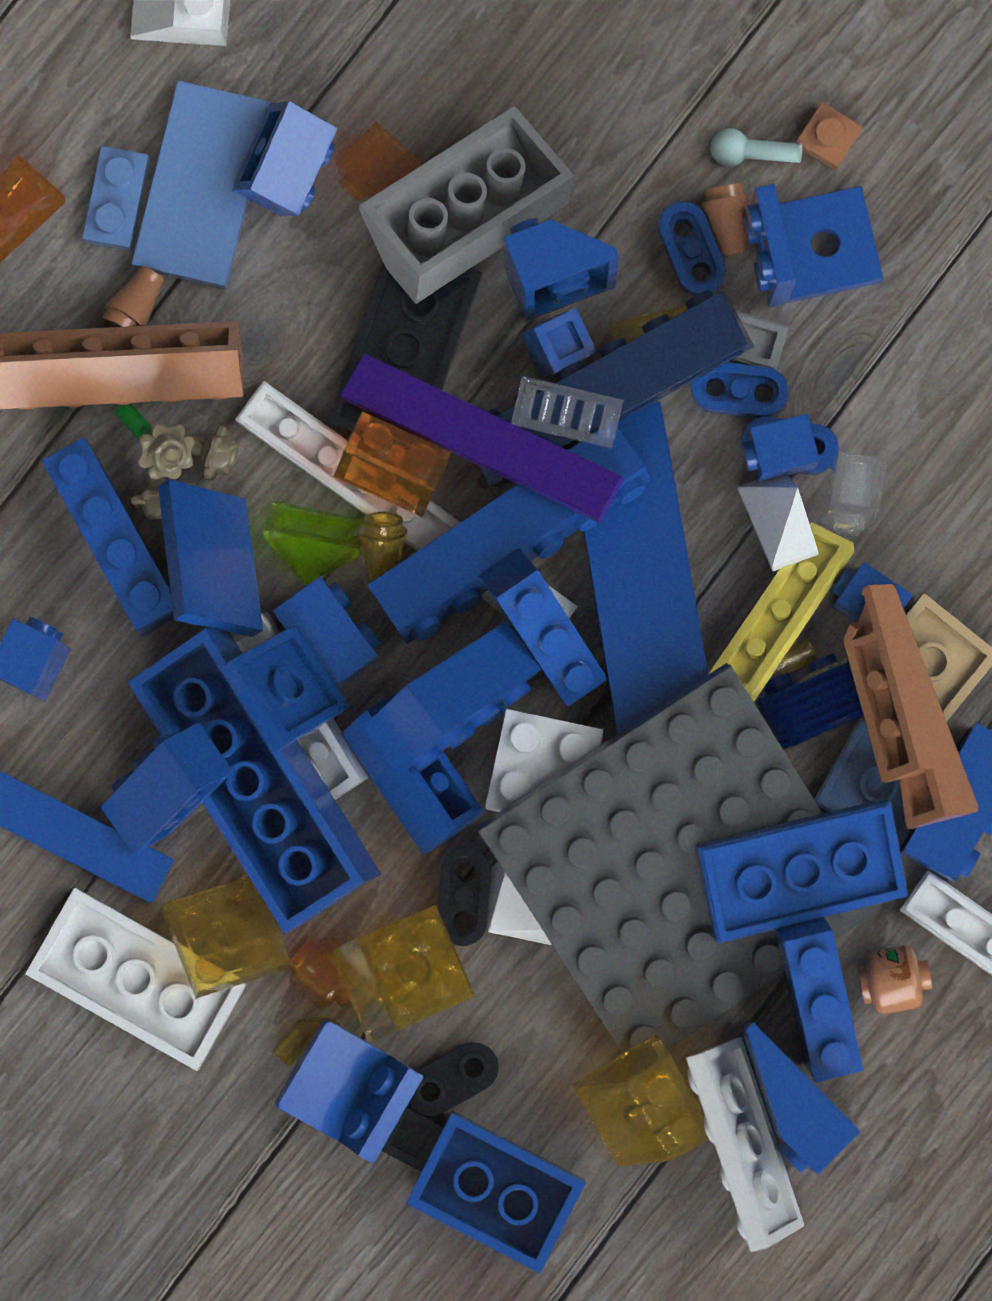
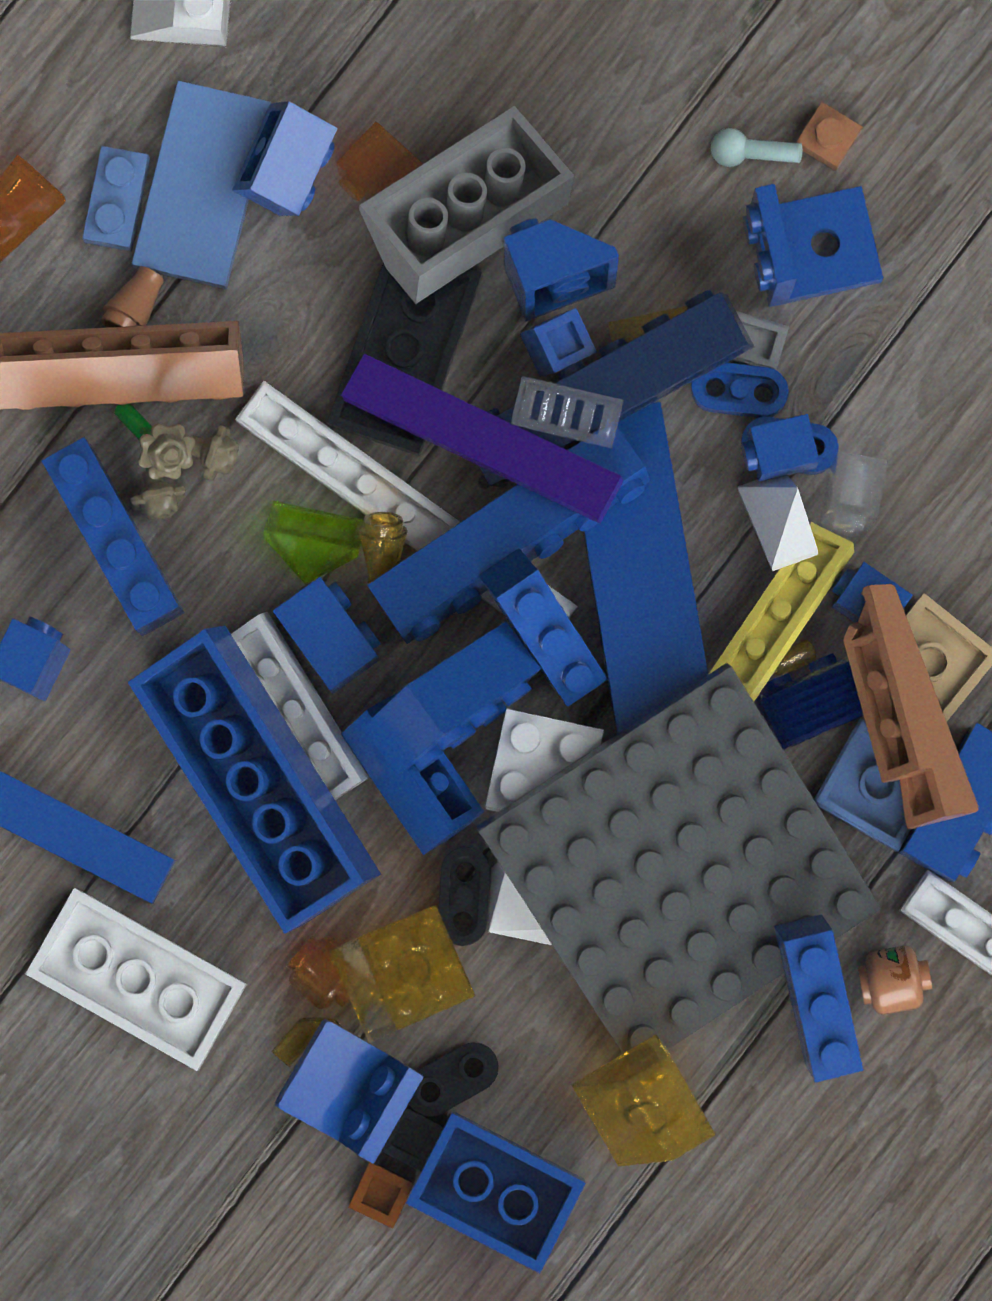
blue brick [101,723,233,855] -> none
blue tile [158,479,263,637] -> none
clear yellow plate [161,877,290,999] -> none
blue plate [220,625,350,752] -> none
clear orange brick [334,411,452,517] -> none
blue plate [659,202,726,296] -> none
white plate [686,1037,805,1252] -> none
blue tile [695,798,908,943] -> none
nougat cone [701,183,749,256] -> none
blue slope [740,1021,861,1175] -> none
none -> dark orange tile [348,1162,415,1229]

